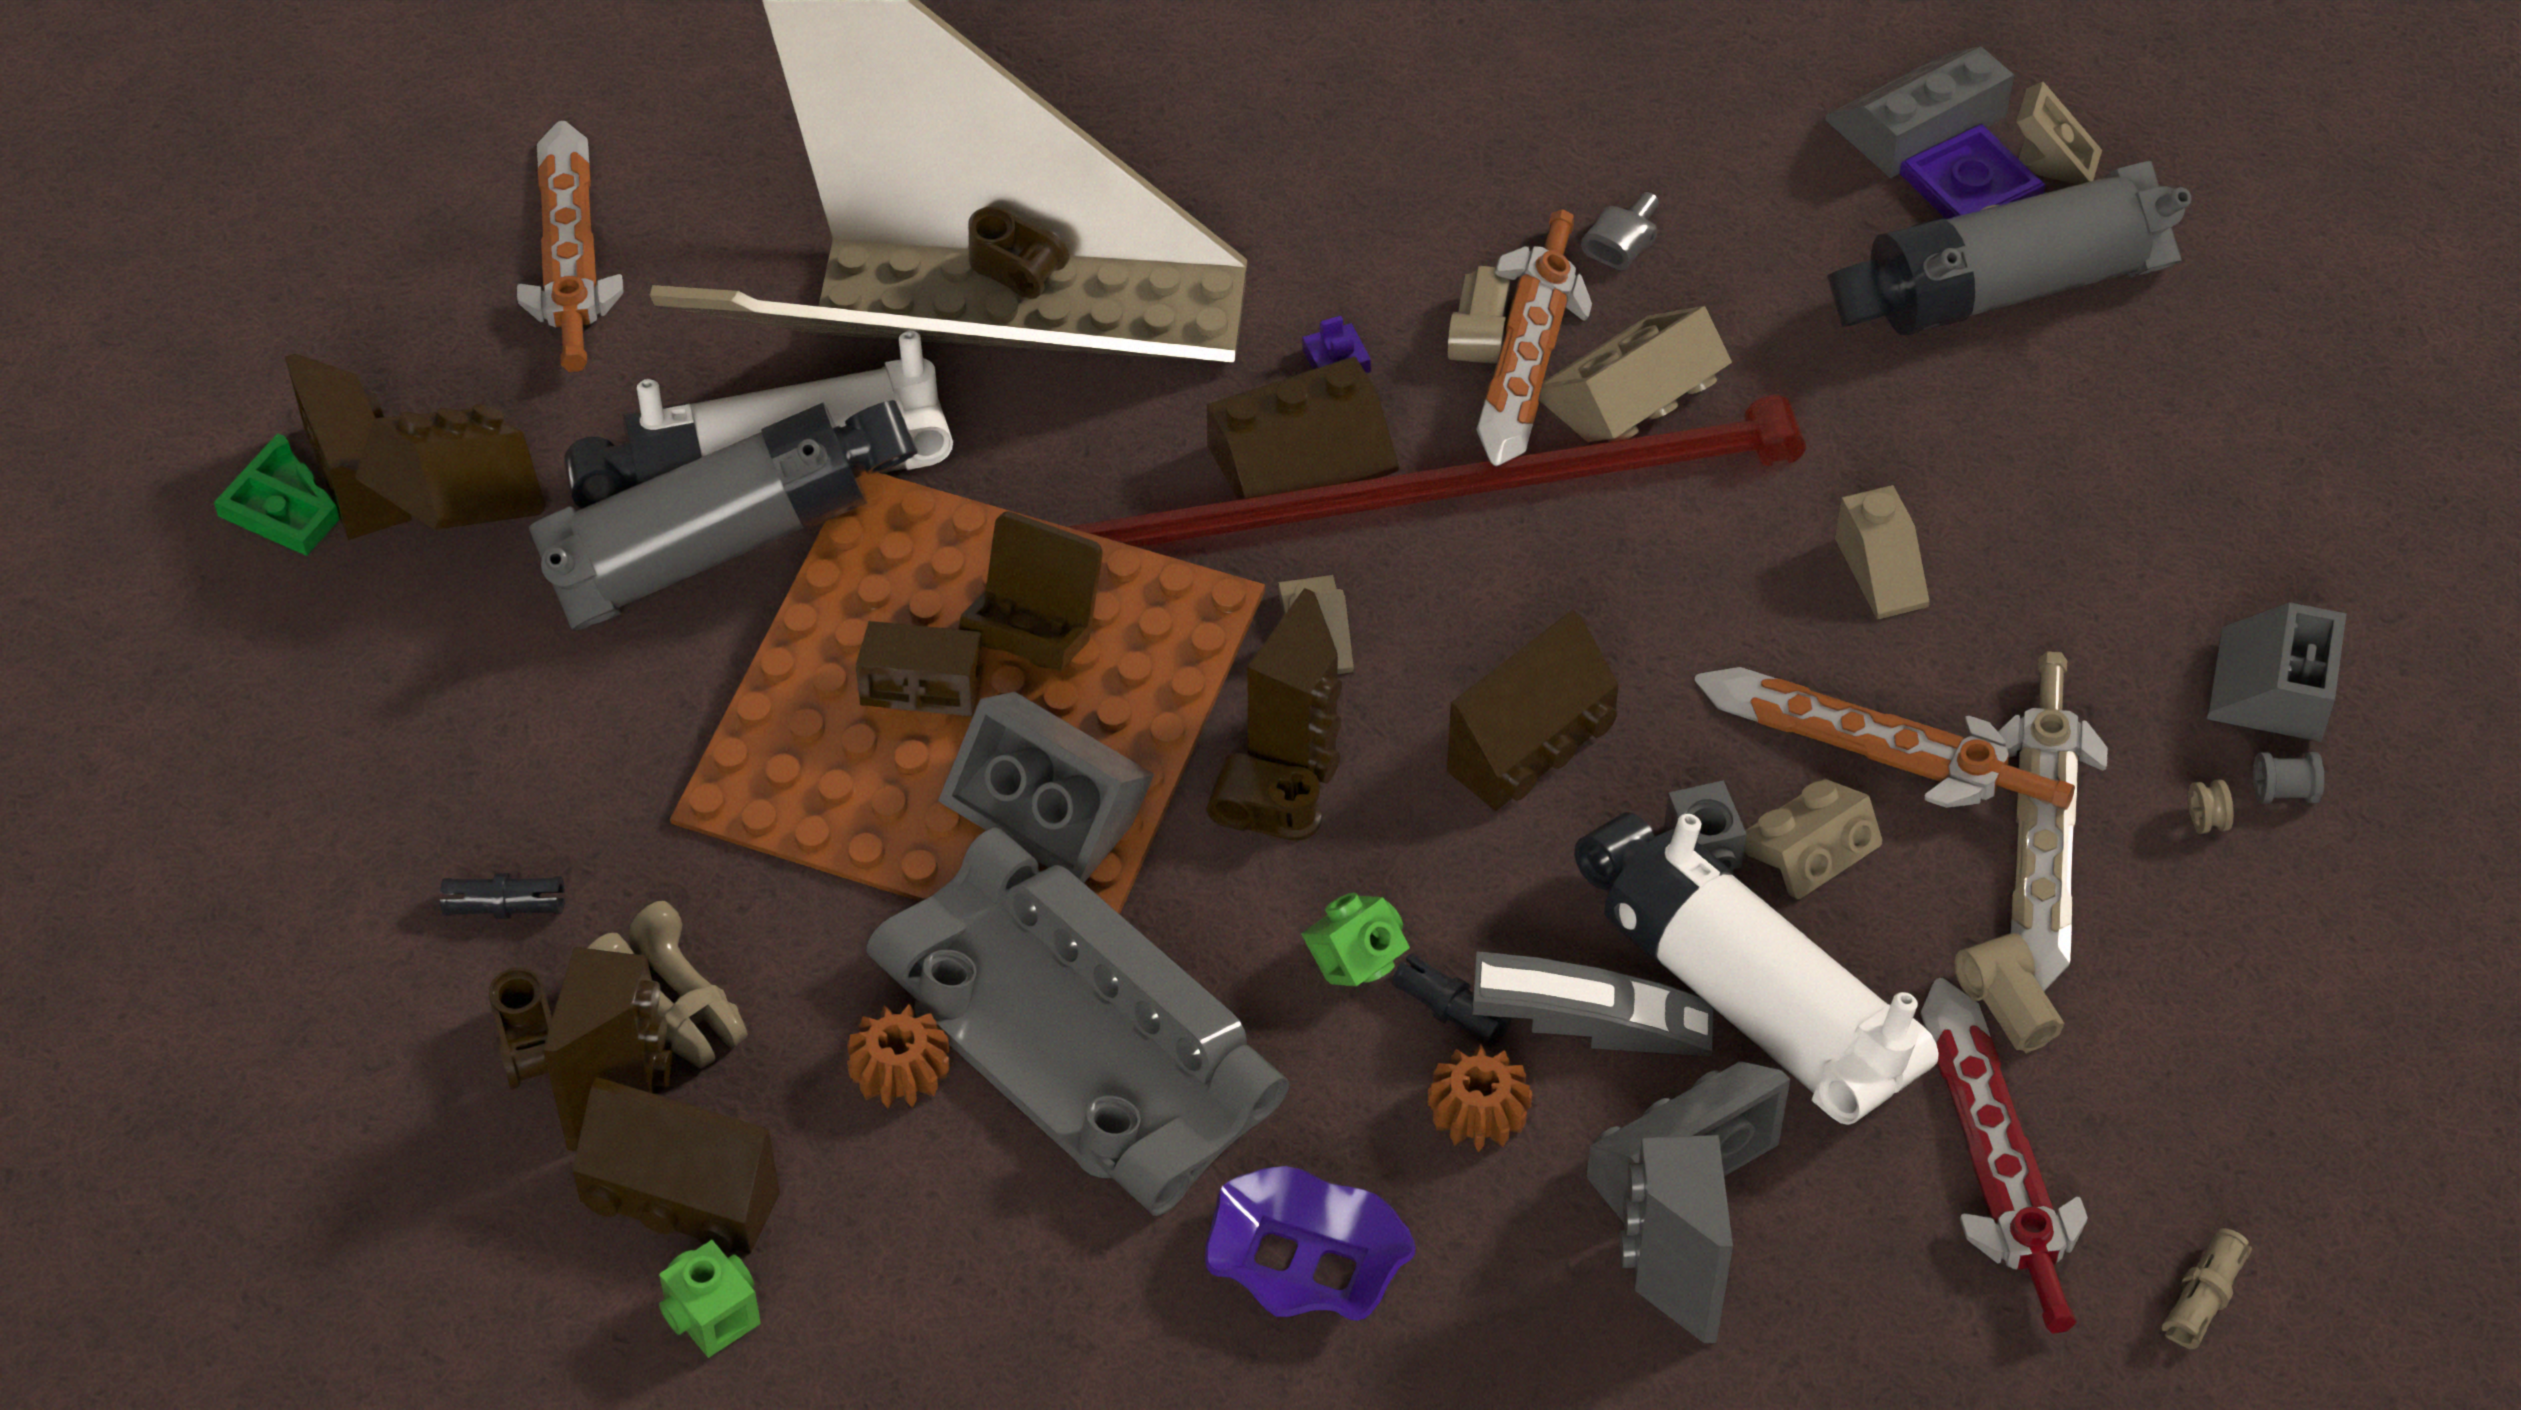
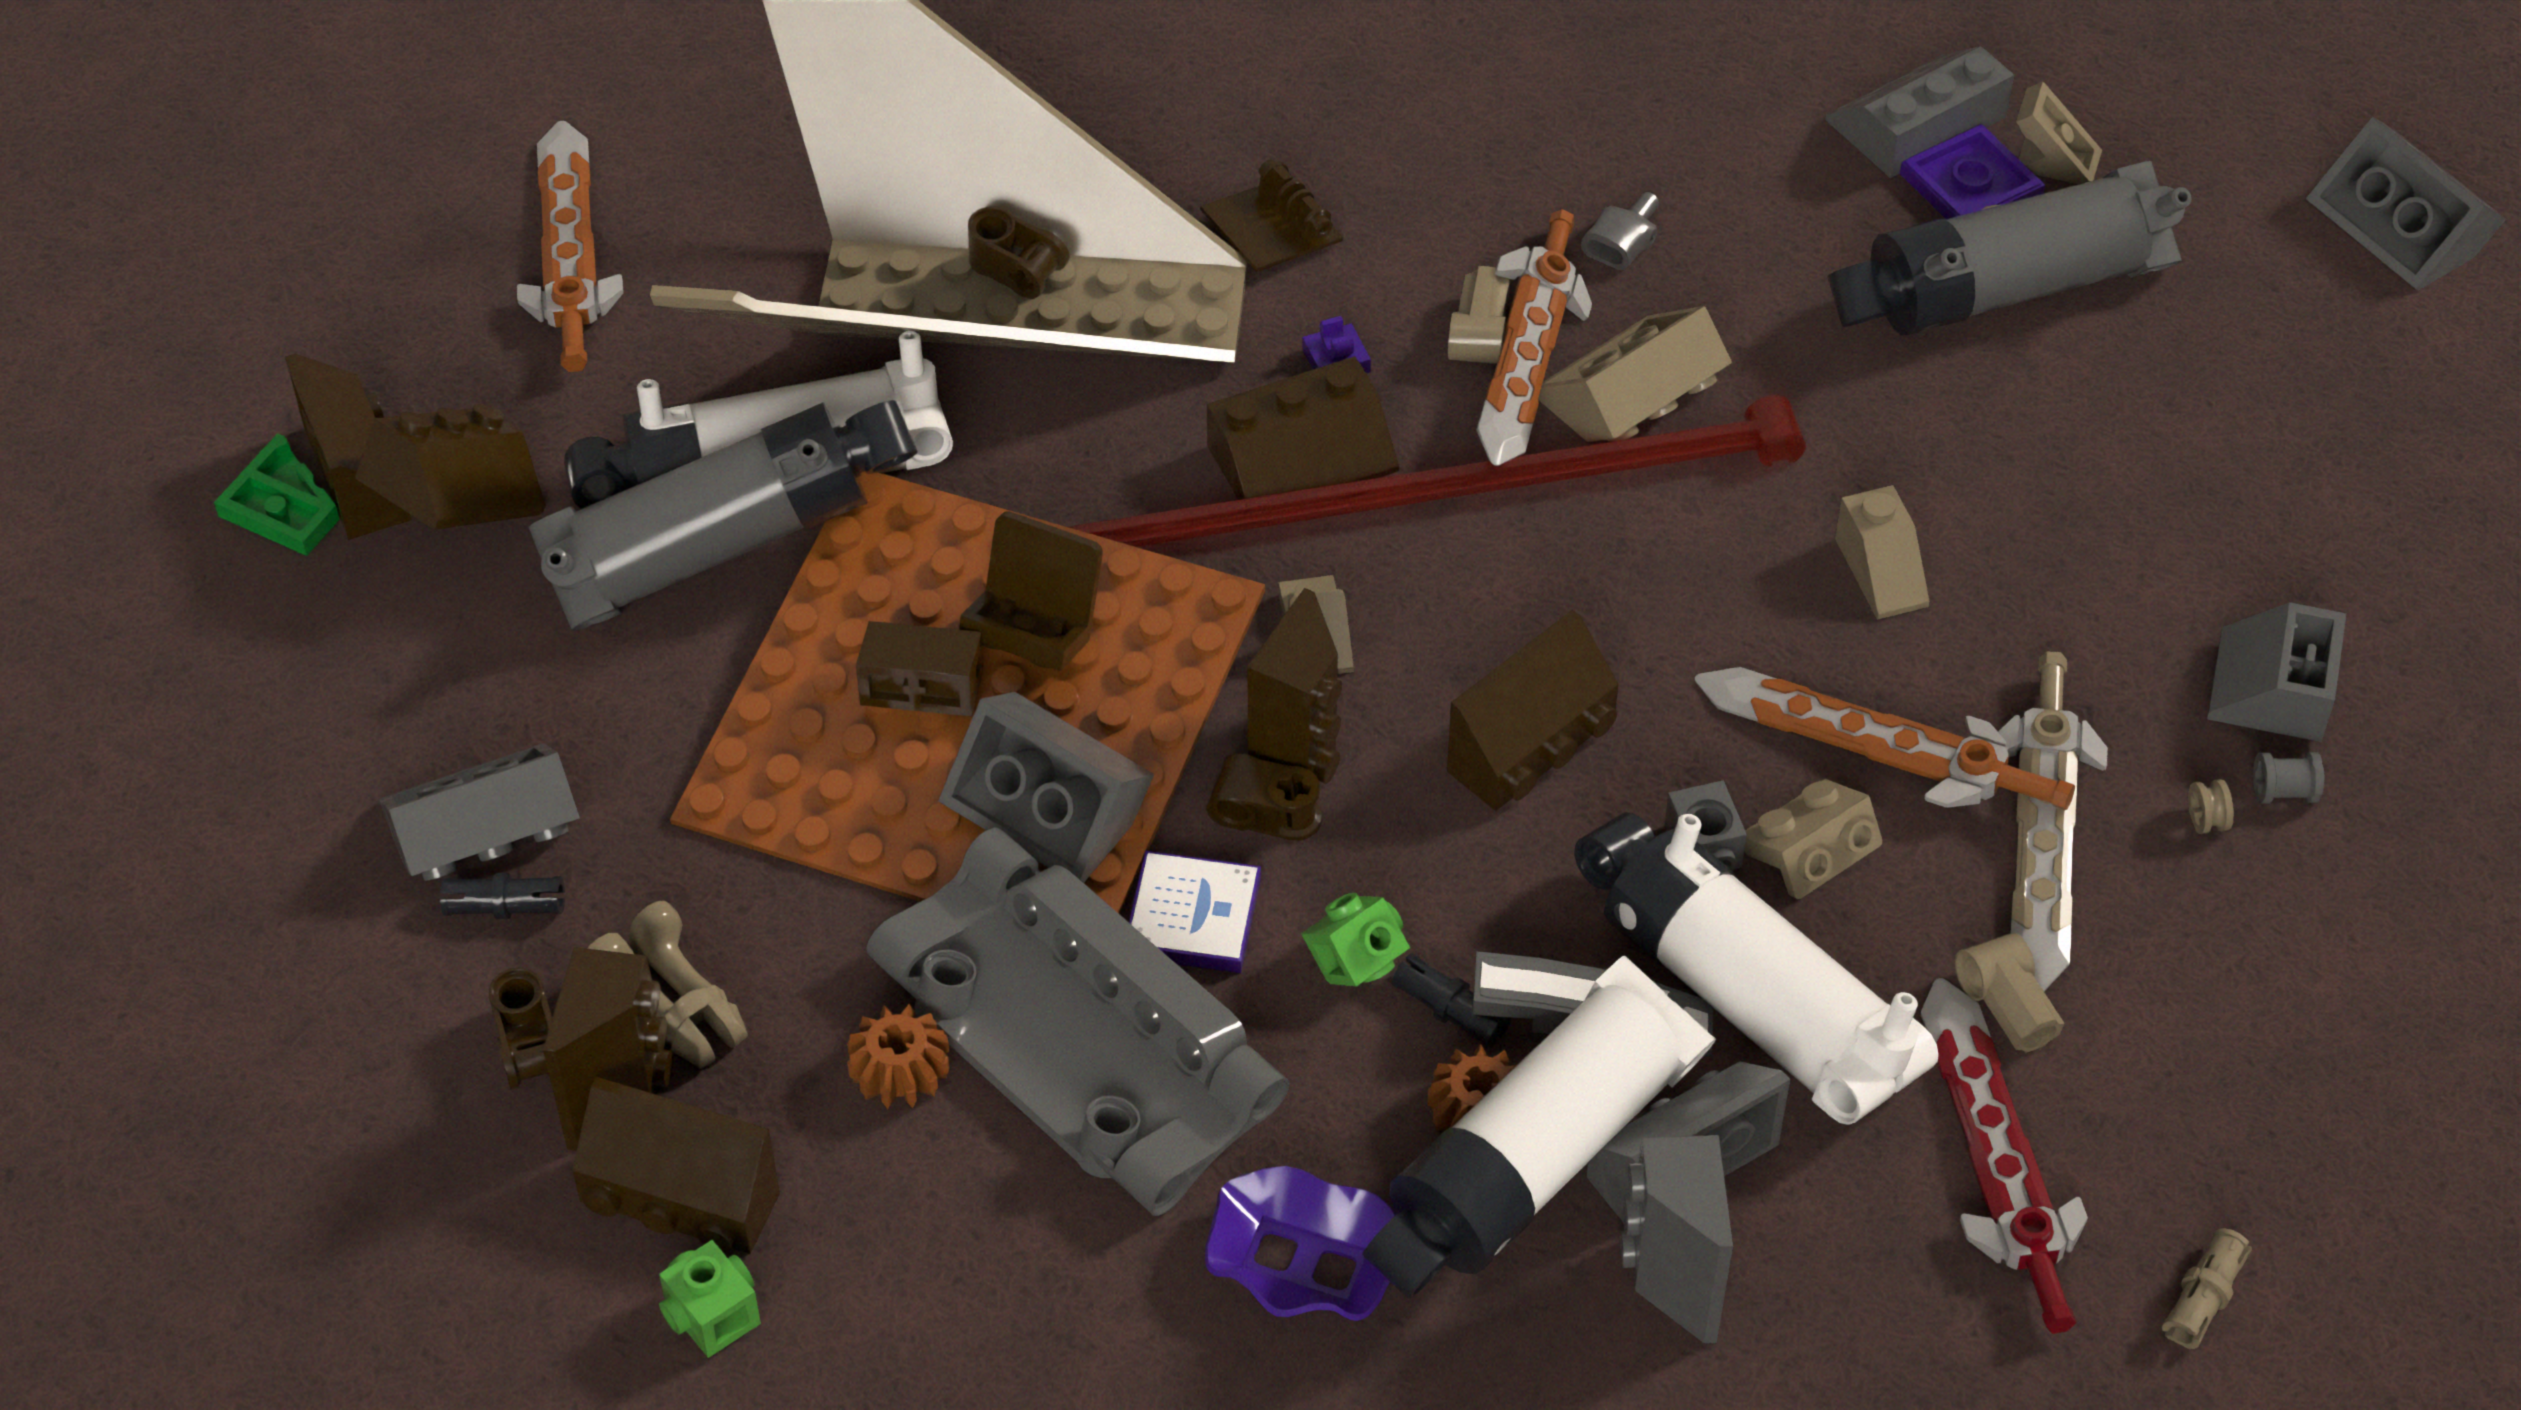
none -> dark grey slope [378,743,580,881]
none -> white tile [1129,851,1261,973]
none -> dark brown hinge [1200,160,1343,272]
none -> white piece [1362,956,1716,1299]
none -> dark grey slope [2306,116,2506,291]

